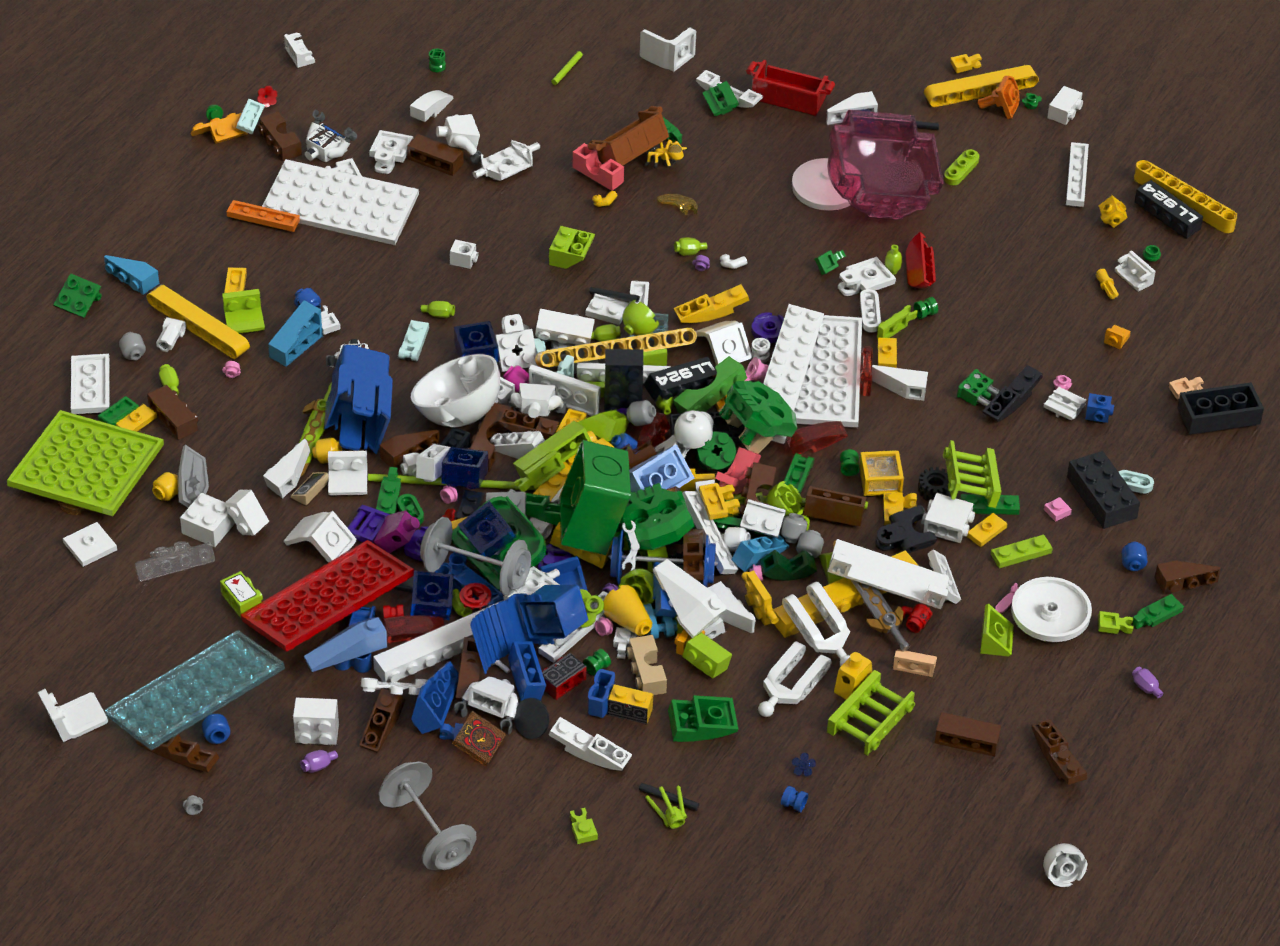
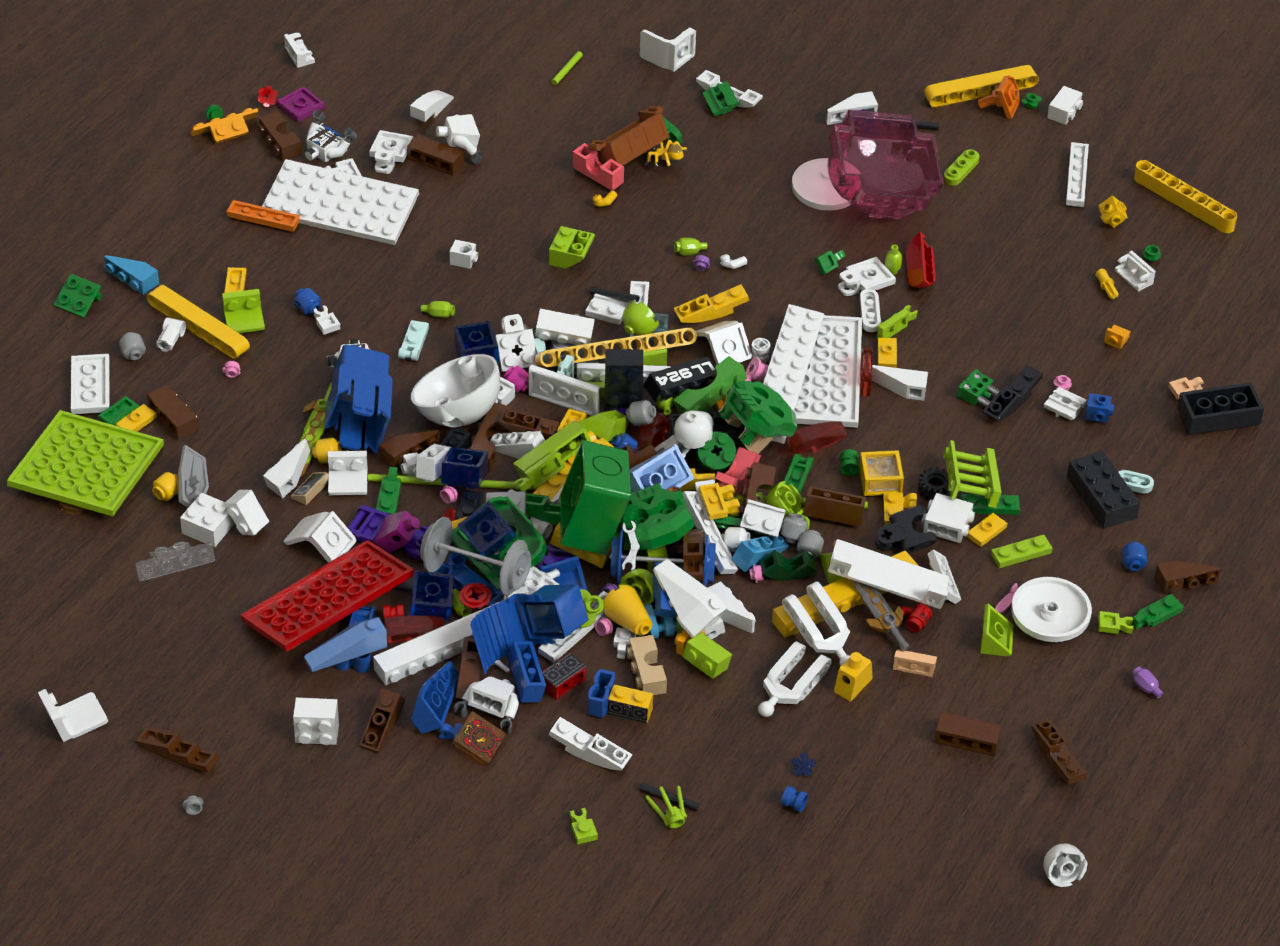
white plate [63,522,117,567] -> none
clear light blue plate [105,630,285,750] -> none
lime plant [159,364,179,395] -> none
blue head [202,714,230,744] -> none
brick [220,571,263,618] -> none
light aqua plate [236,99,265,134] -> none
dark azure wedge [268,300,323,367] -> none
medium lavender plant [300,750,338,773] -> none
white plant [361,678,427,695] -> none
light grey axle [378,761,476,870] -> none
green plate [397,494,424,525] -> none
green wheel [429,48,446,72] -> none
white plate [473,140,540,181] -> none
white torso [508,383,567,418] -> none
black shield [514,698,549,739] -> none
green wheel [583,649,611,676] -> none
lime plant [591,324,621,342] -> none
clear yellow piece [657,194,698,215] -> none
green slope [668,695,738,742] -> none
yellow plate [741,570,779,626] -> none
red container [746,60,835,116] -> none
dark purple plate [751,312,784,344] -> none
lime fence [827,670,915,756] -> none
green wheel [913,297,938,319] -> none
yellow plate [950,54,982,73] -> none
bright pink plate [1044,497,1072,522] -> none
black brick [1134,180,1203,239] -> none
none -> magenta tile [276,86,325,122]

